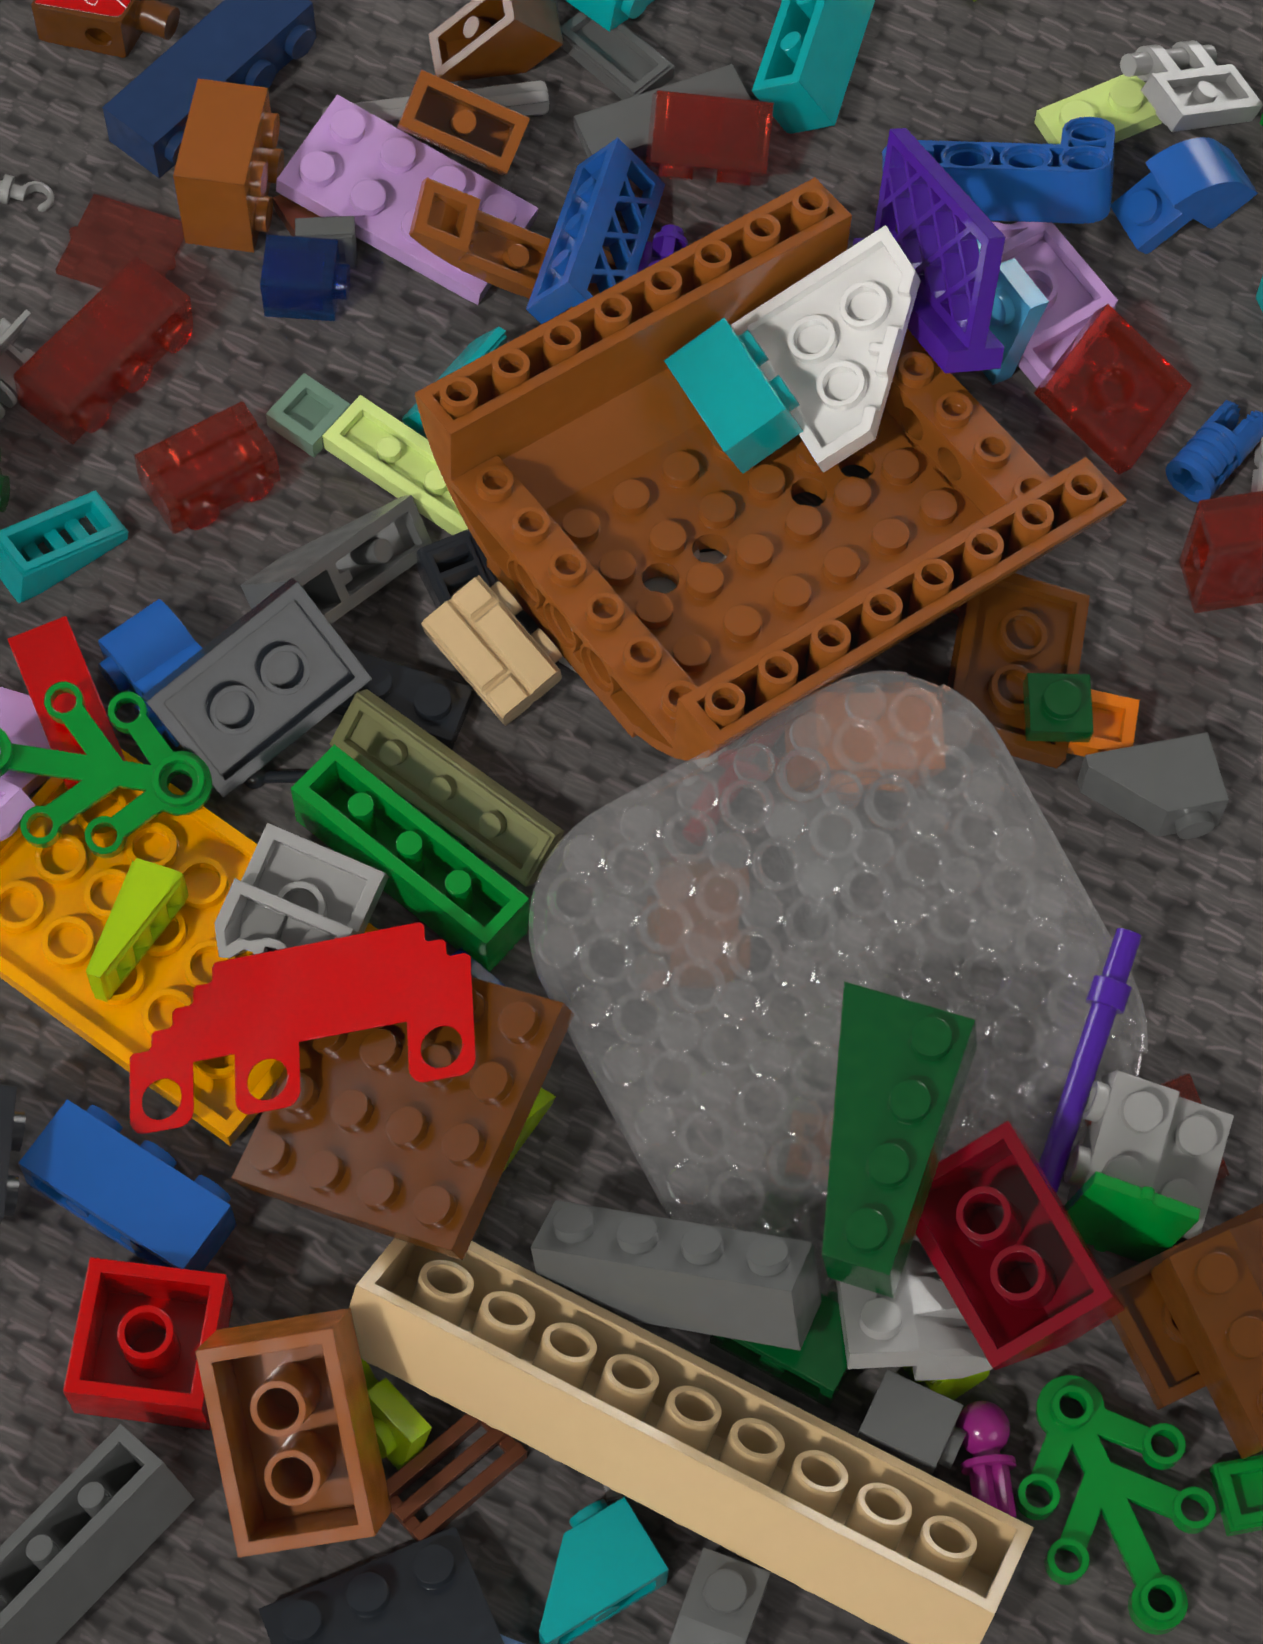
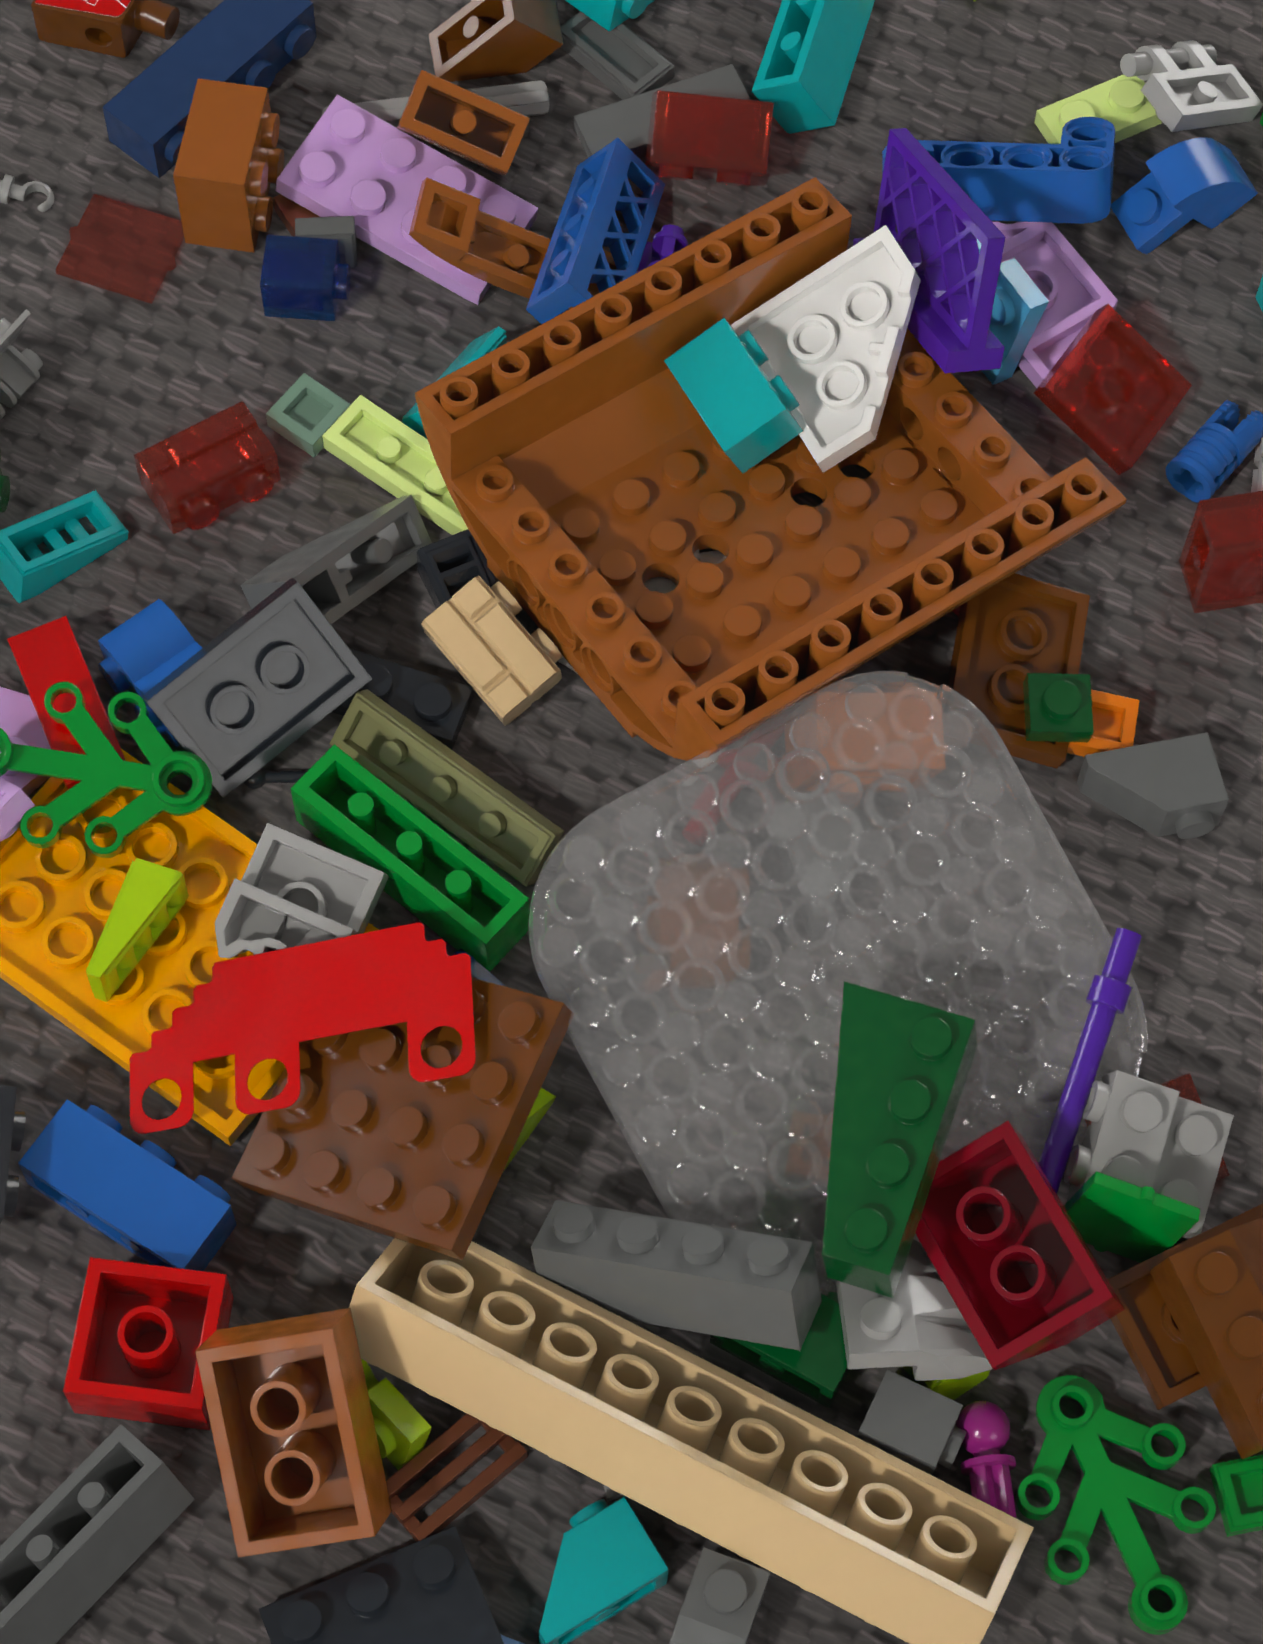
clear red brick [13,256,194,445] -> none

